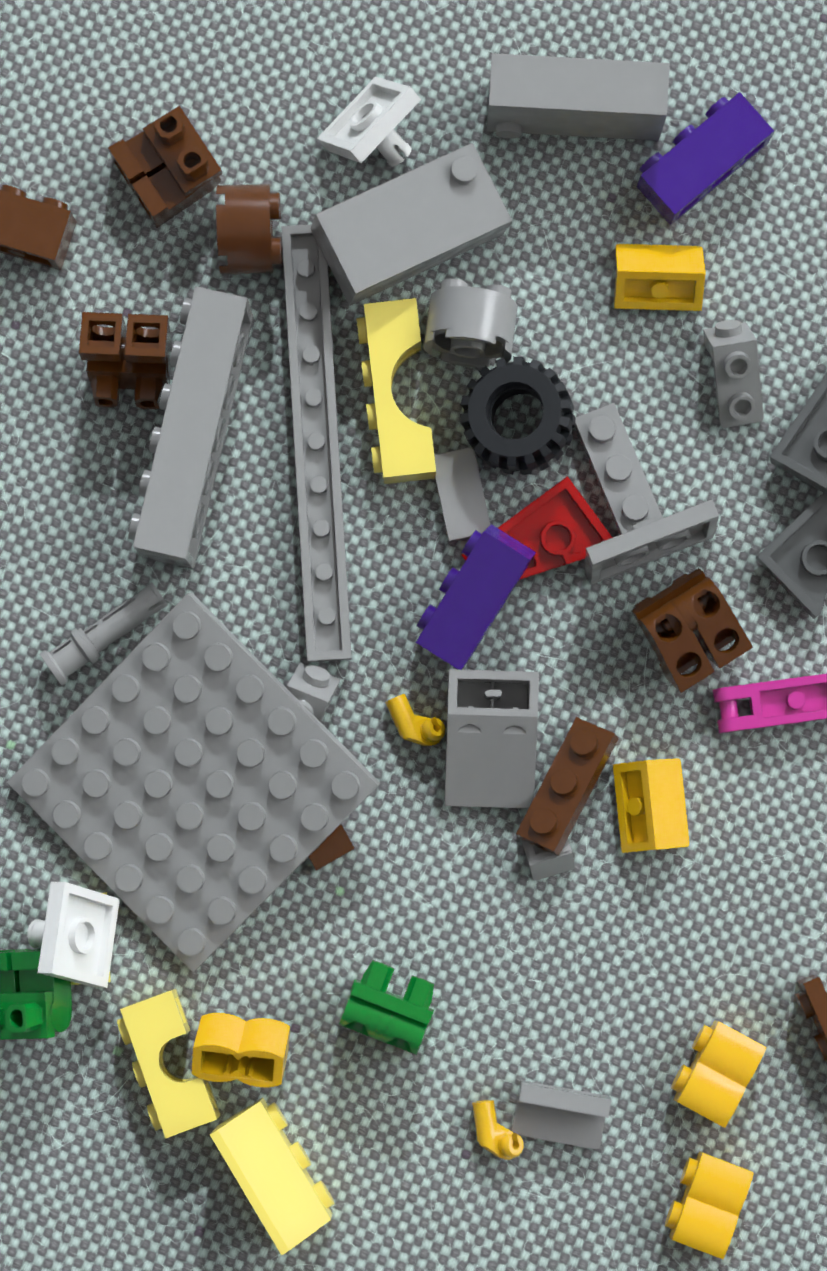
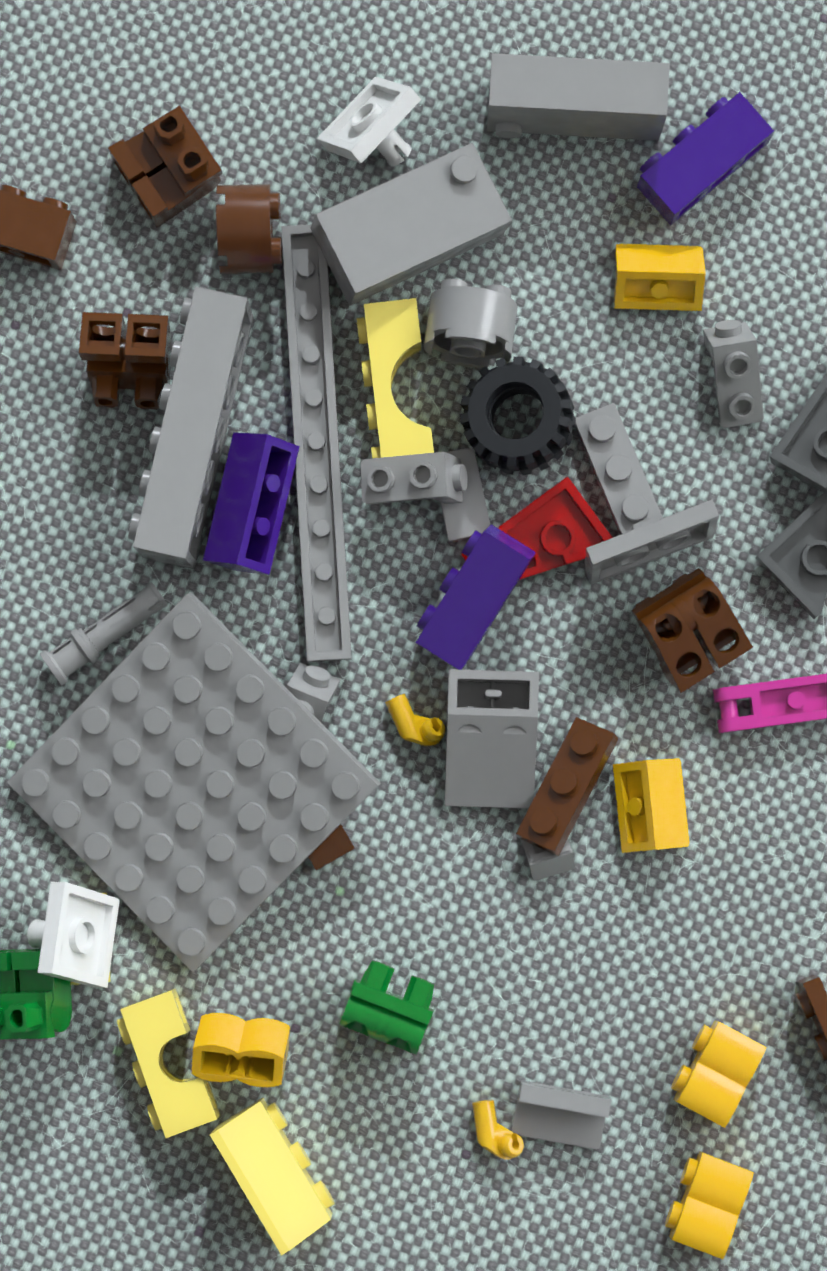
none -> dark purple brick [203,432,300,575]
none -> light grey bracket [361,452,468,504]

